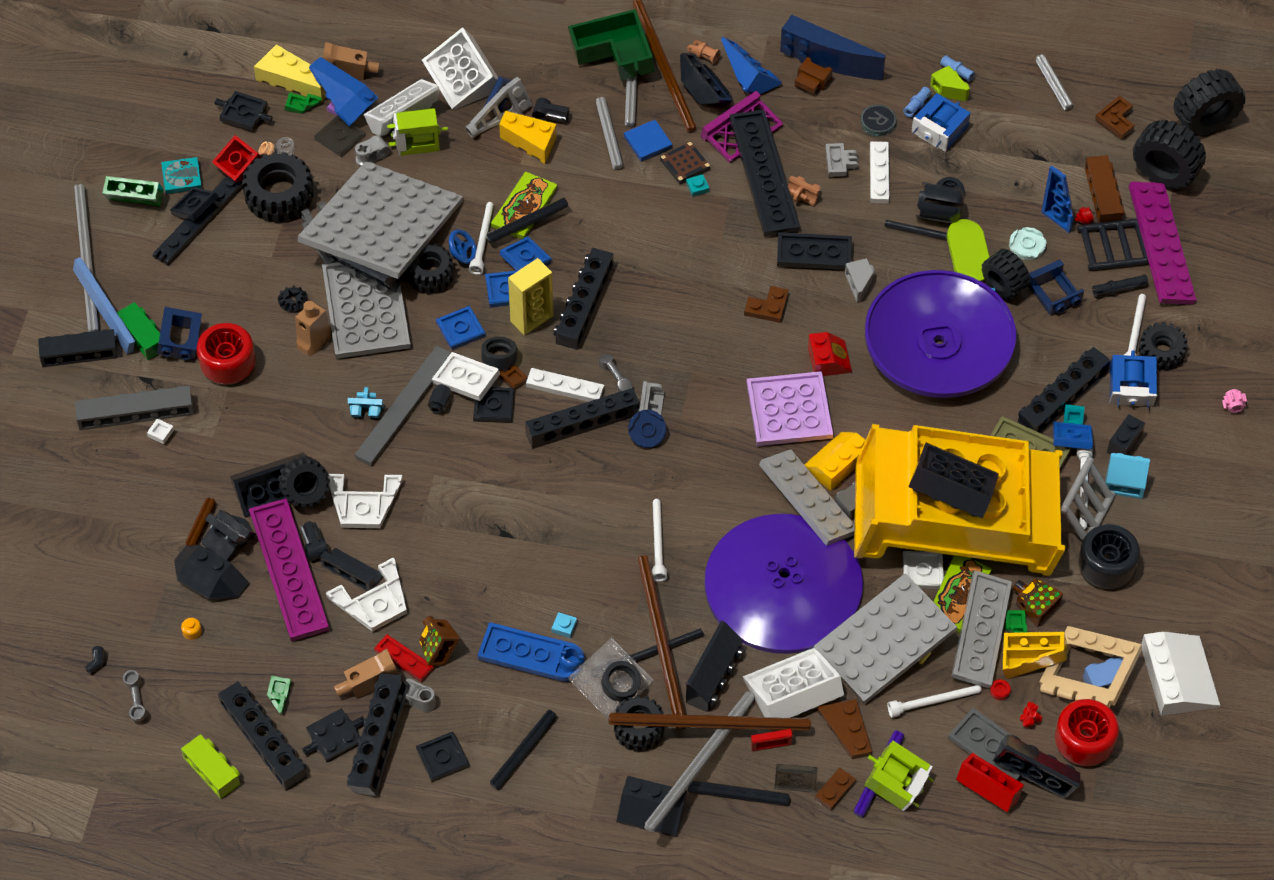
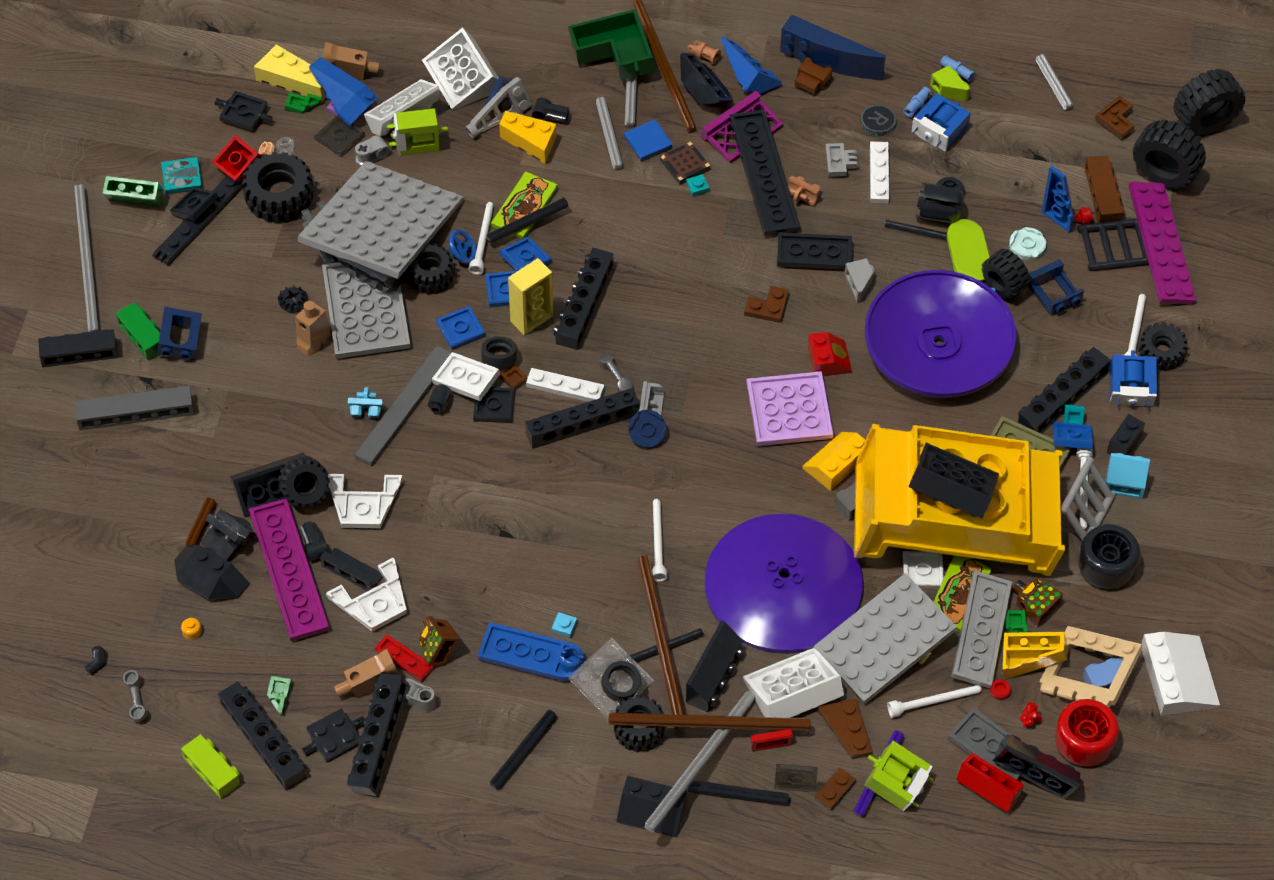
medium blue tile [73,257,135,354] -> none
white plate [147,419,174,444] -> none
red wheel [197,323,256,385] -> none
black tile [416,731,469,783] -> none
light grey plate [759,449,855,546] -> none
black pin [1092,274,1149,297] -> none
bright pink gear [1222,389,1247,413] -> none

